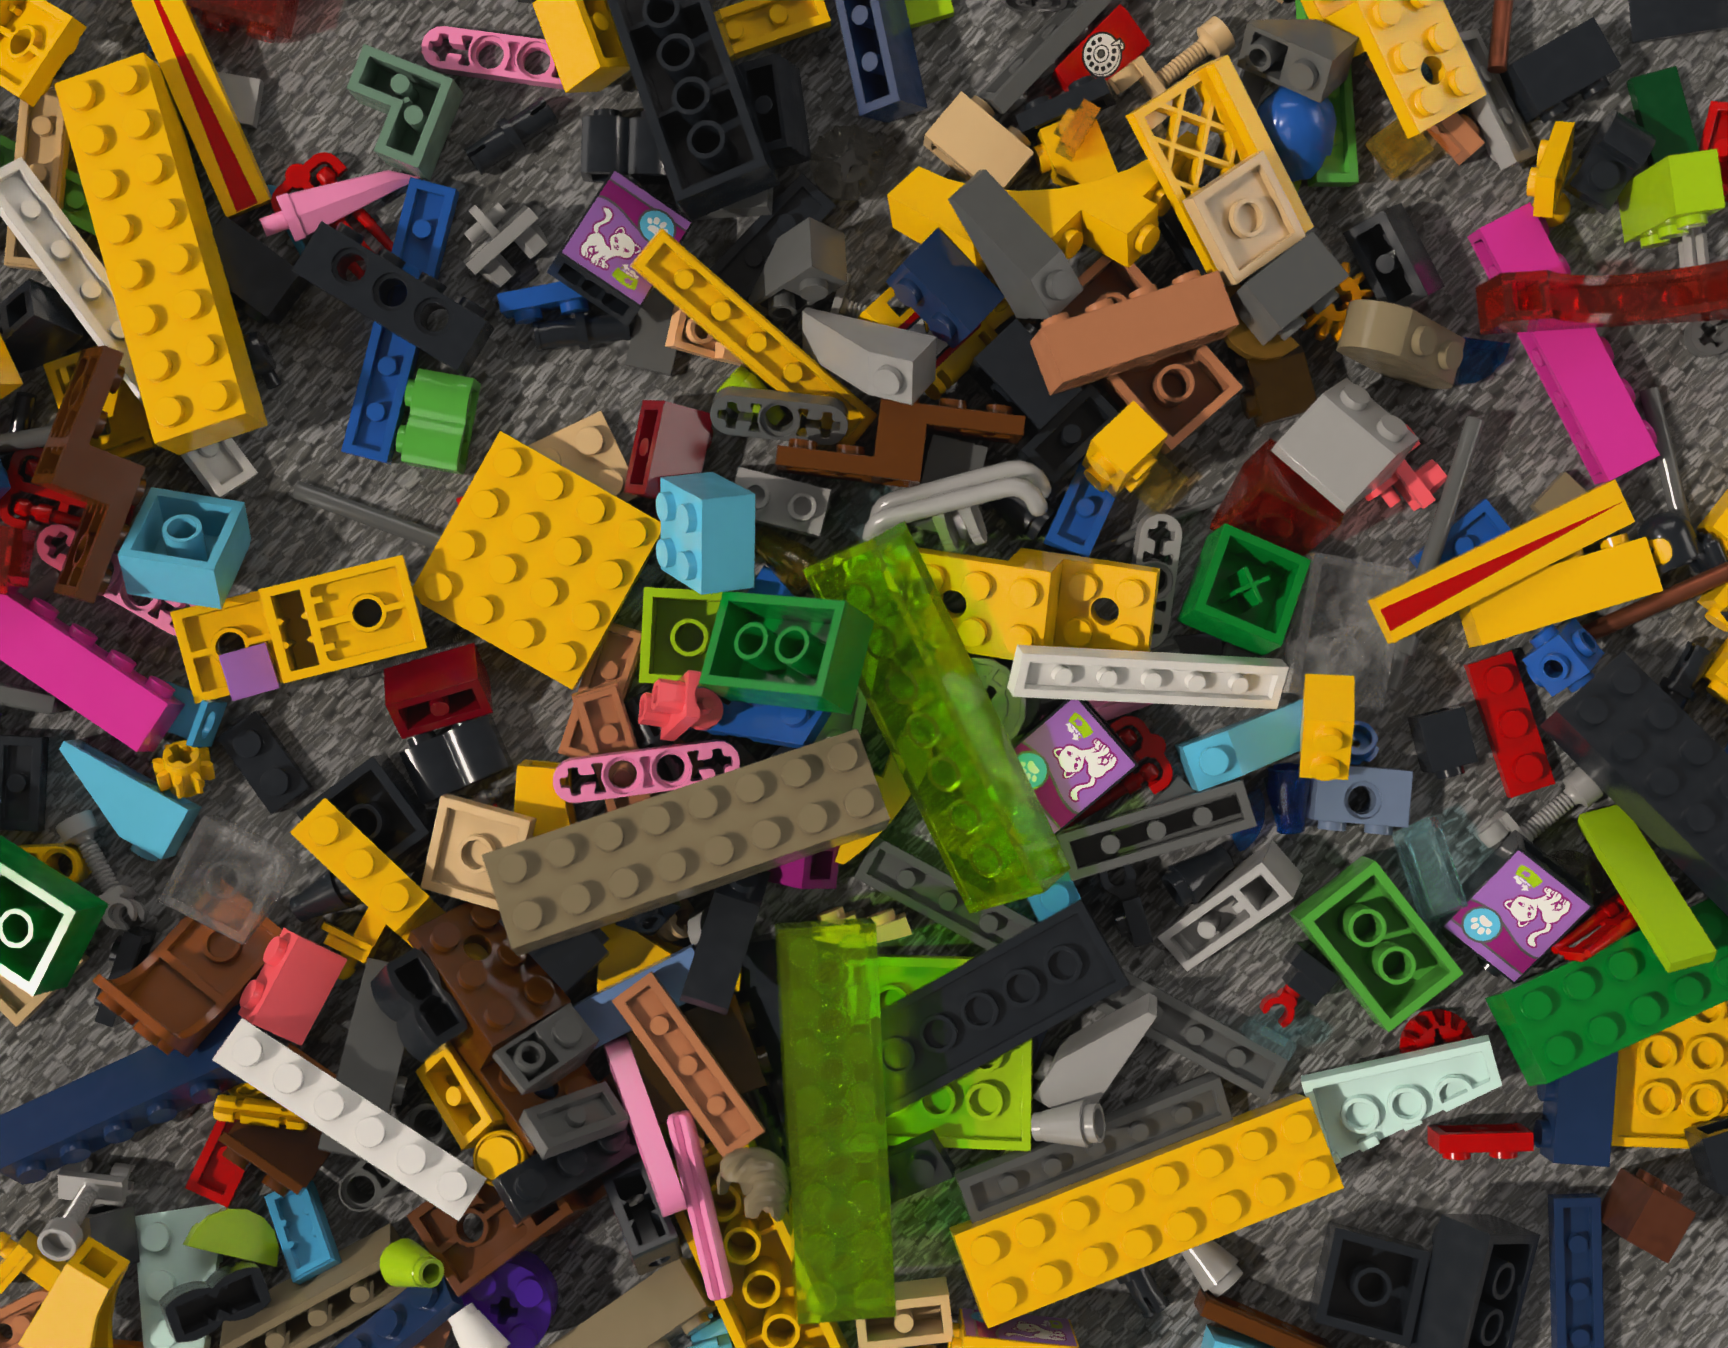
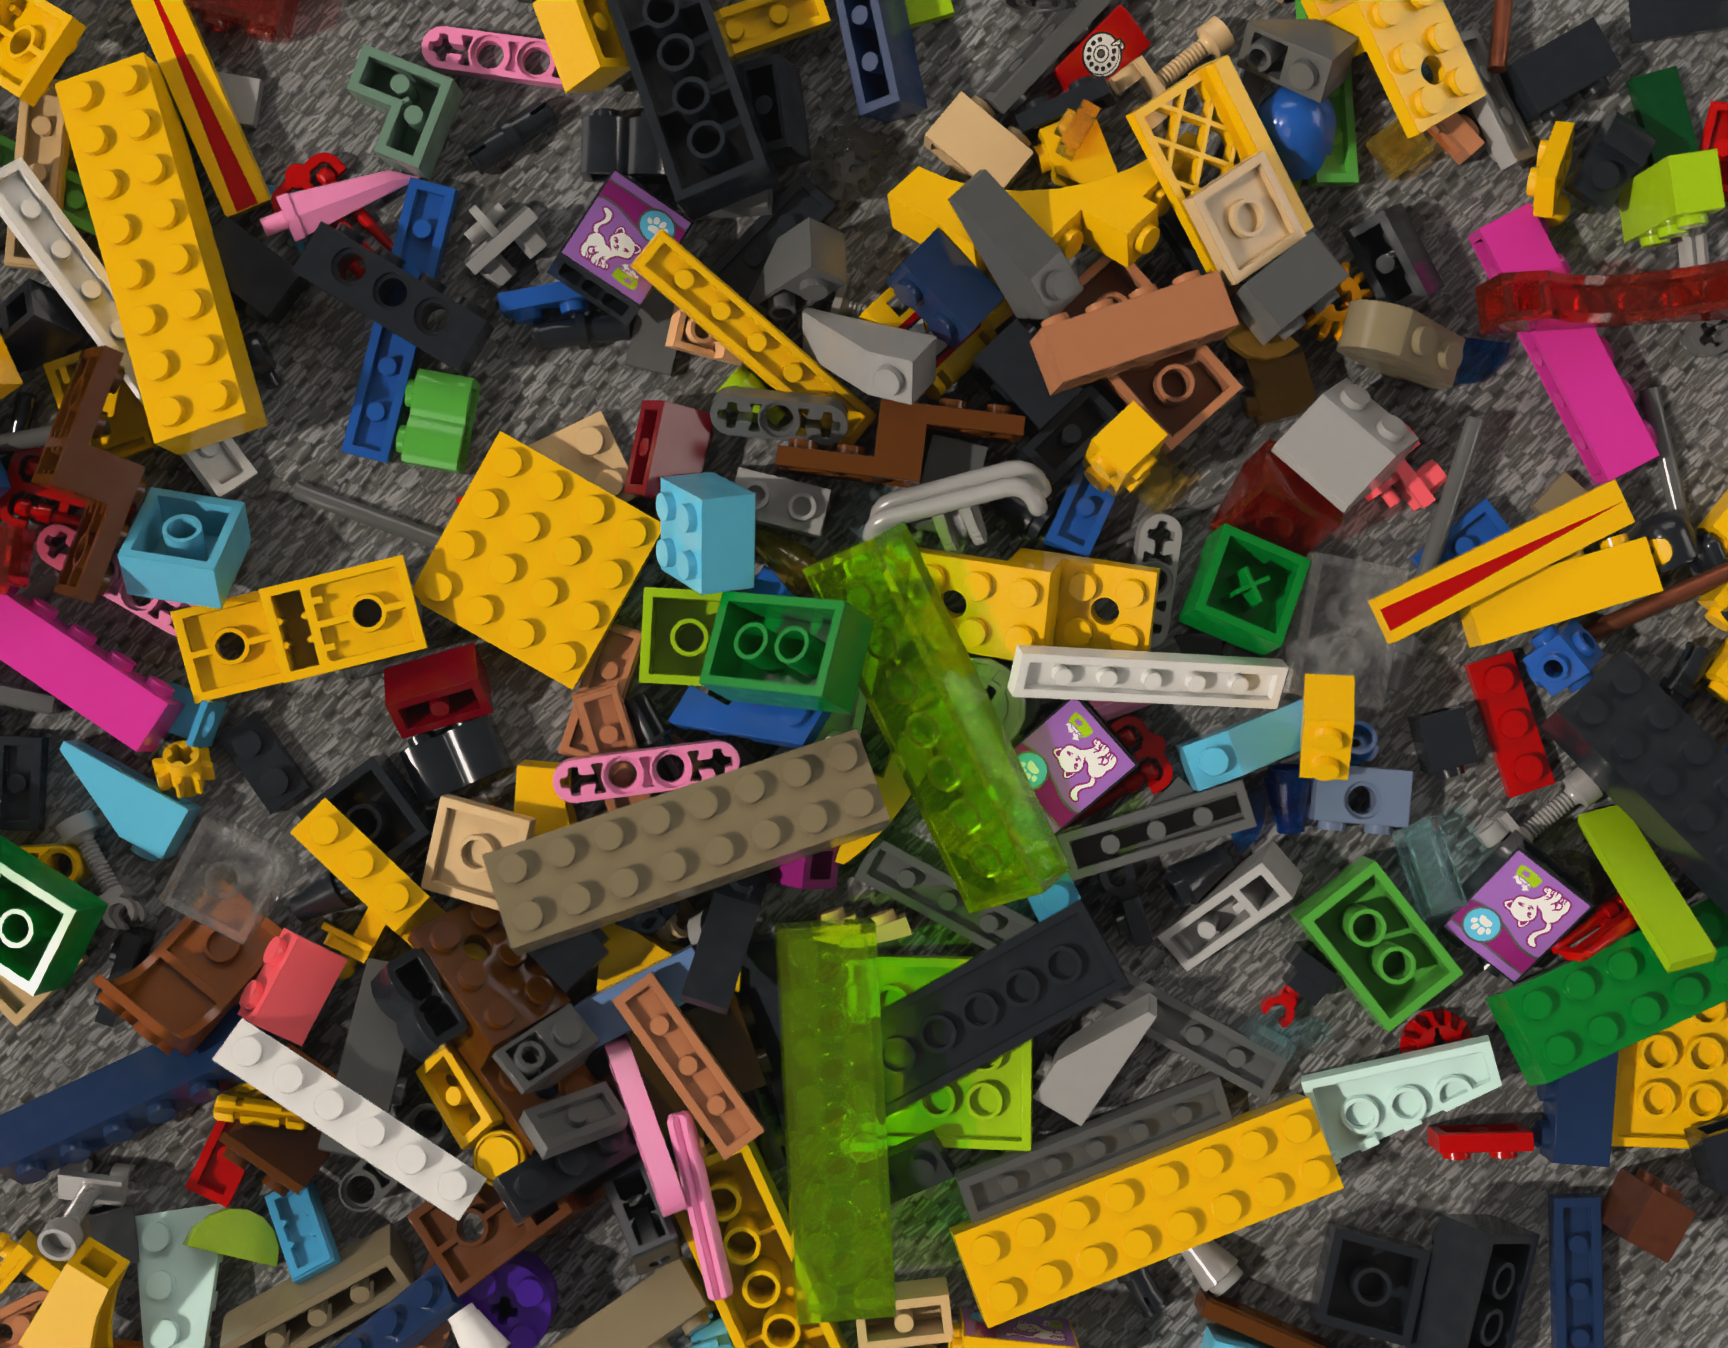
black brick [159,1261,271,1342] -> none
medium lavender tile [218,642,281,701] -> none
lime cone [379,1238,444,1288] -> none
coral hips [638,670,723,741] -> none
dark tan hair [717,1147,790,1222] -> none
light grey cone [1031,1099,1106,1148] -> none

